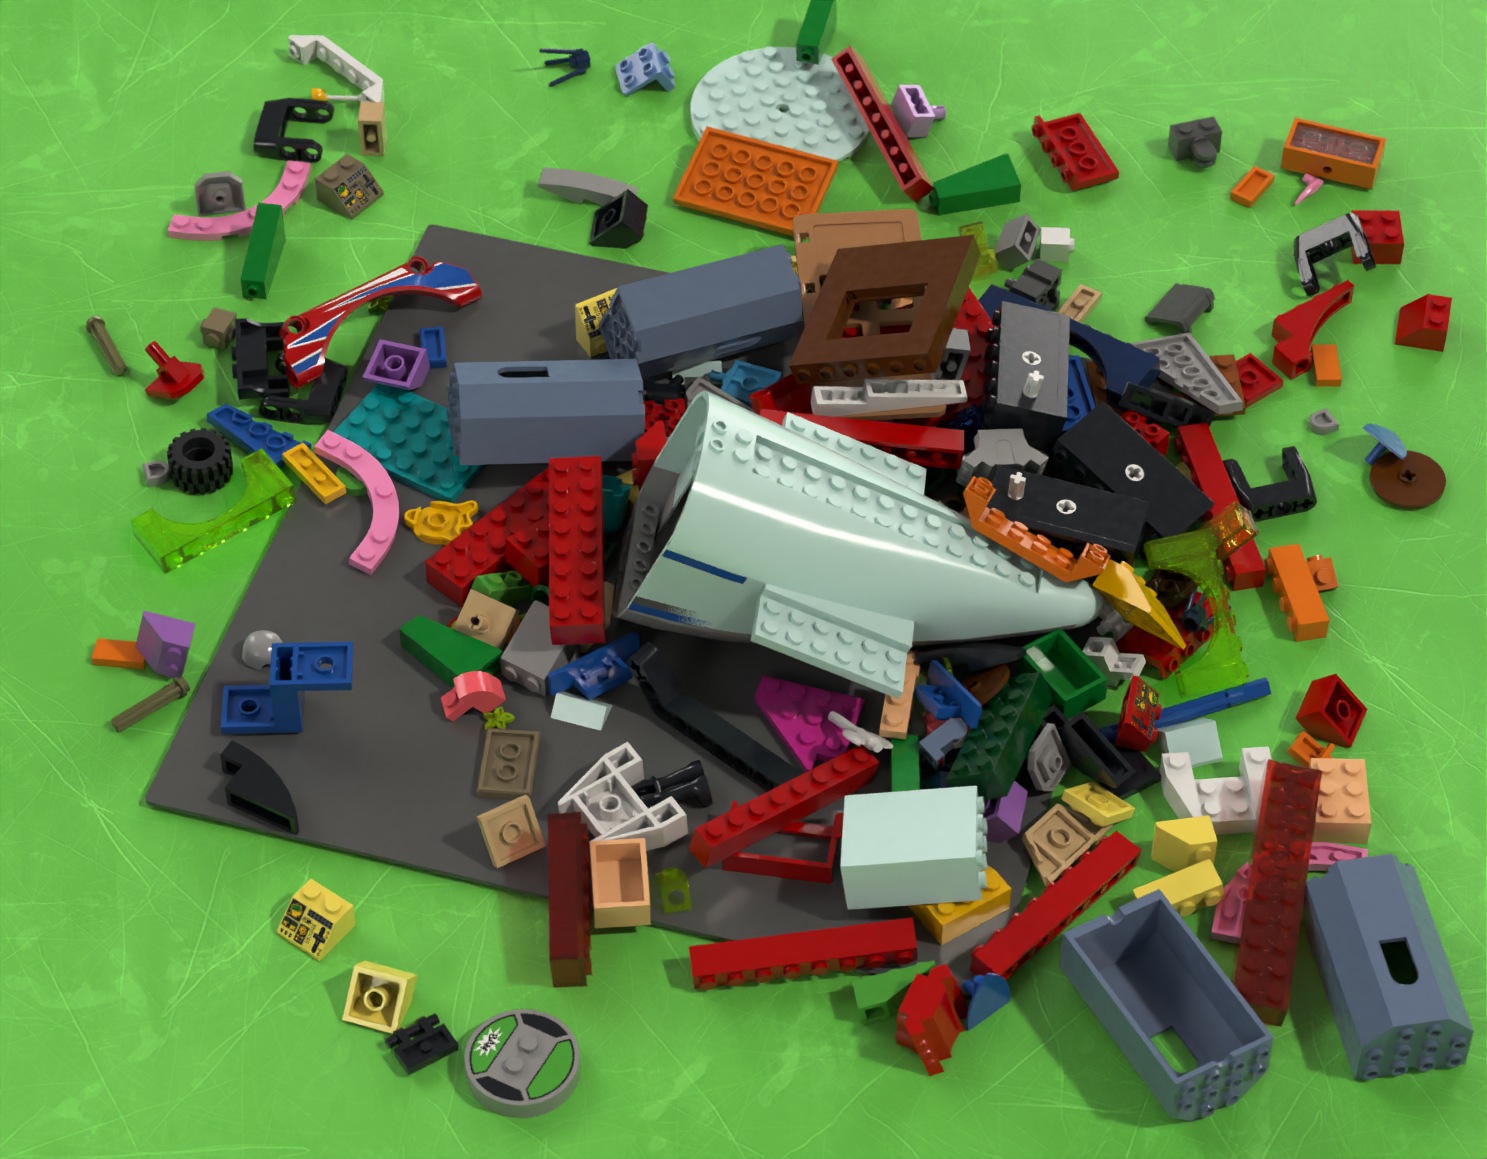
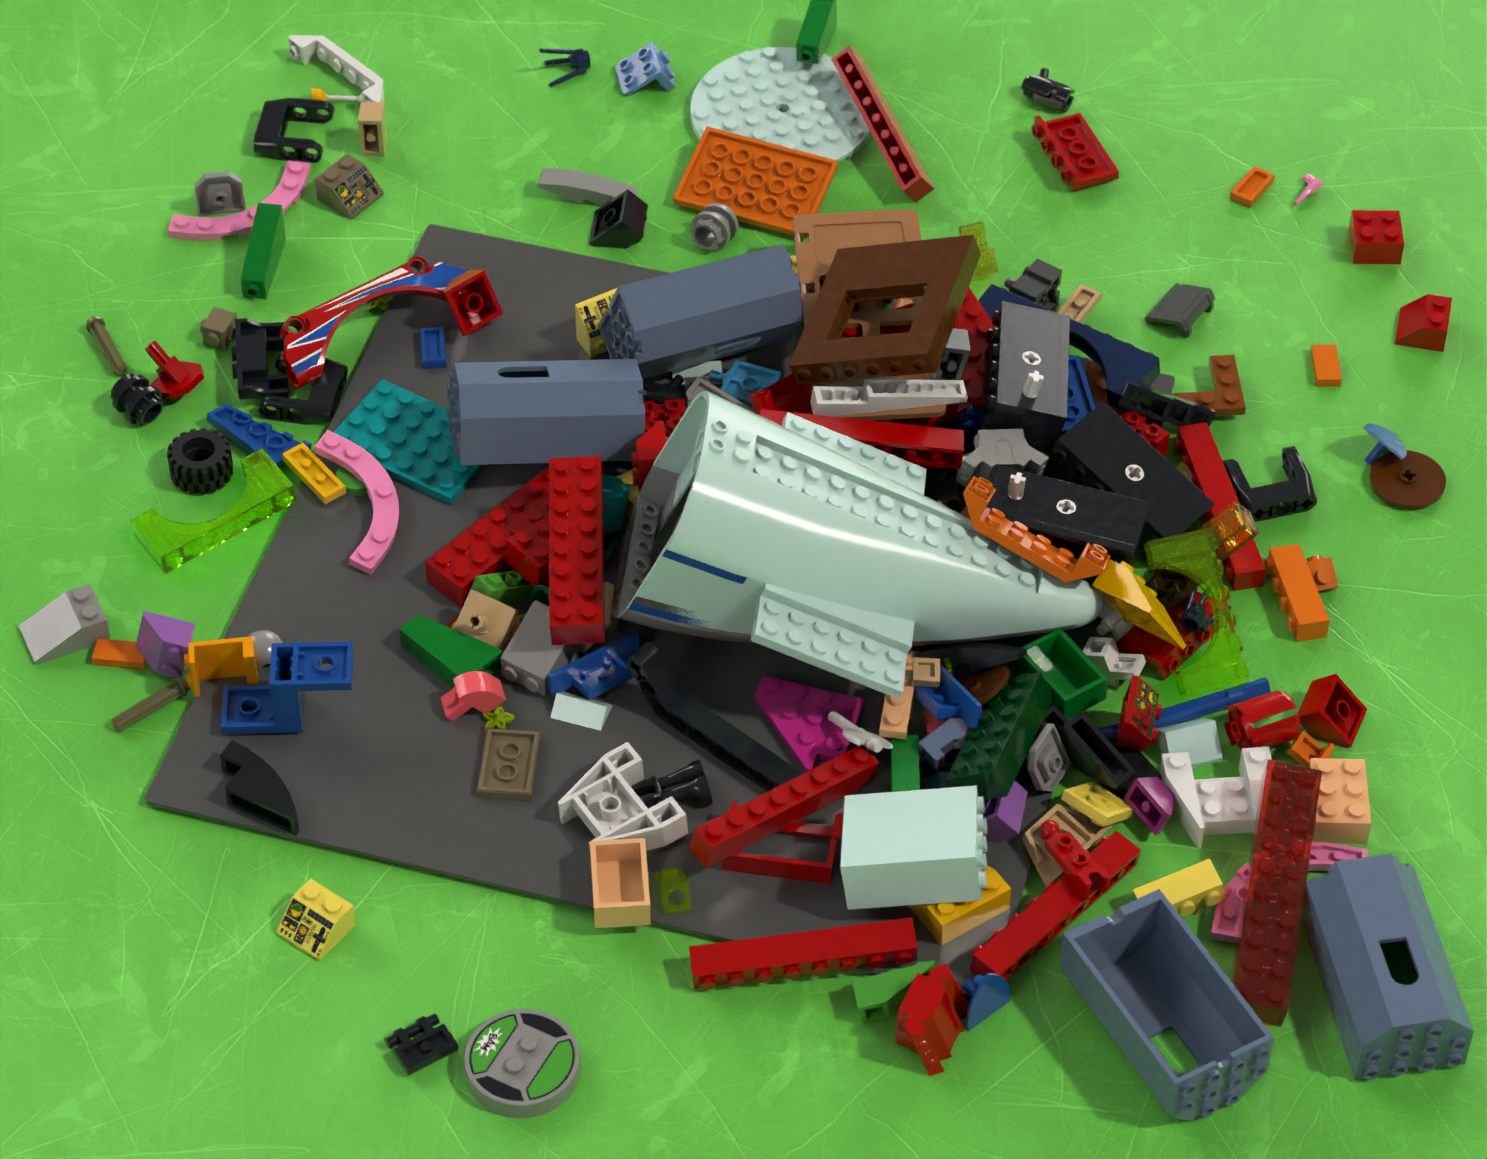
light grey tile [142,461,170,487] -> none
light yellow slope [342,961,417,1034] -> none
medium lavender slope [362,339,430,390] -> none
yellow tile [404,500,478,545] -> none
tan tile [476,795,546,868] -> none
clear red brick [548,812,592,988] -> none
lavender brick [890,85,946,137] -> none
green slope [929,154,1021,216] -> none
light grey brick [993,213,1041,271] -> none
white brick [1040,227,1074,262] -> none
light grey wing [1131,332,1243,414] -> none
light yellow slope [1151,815,1218,872] -> none
dark grey brick [1168,116,1222,168] -> none
red tile [1236,353,1284,408] -> none
red arch [1271,280,1354,380] -> none
orange brick [1281,118,1386,189] -> none
connector [1294,213,1376,297] -> none
light grey tile [1309,408,1339,435] -> none
none -> light grey slope [19,584,110,665]
none -> black piece [110,373,164,425]
none -> light orange panel [184,636,259,697]
none -> red slope [443,269,504,336]
none -> light grey piece [690,203,738,251]
none -> tan plate [912,657,940,687]
none -> black piece [1021,68,1075,112]
none -> red plate [1039,820,1110,900]
none -> magenta slope [1123,777,1174,835]
none -> red cylinder [1224,690,1301,756]

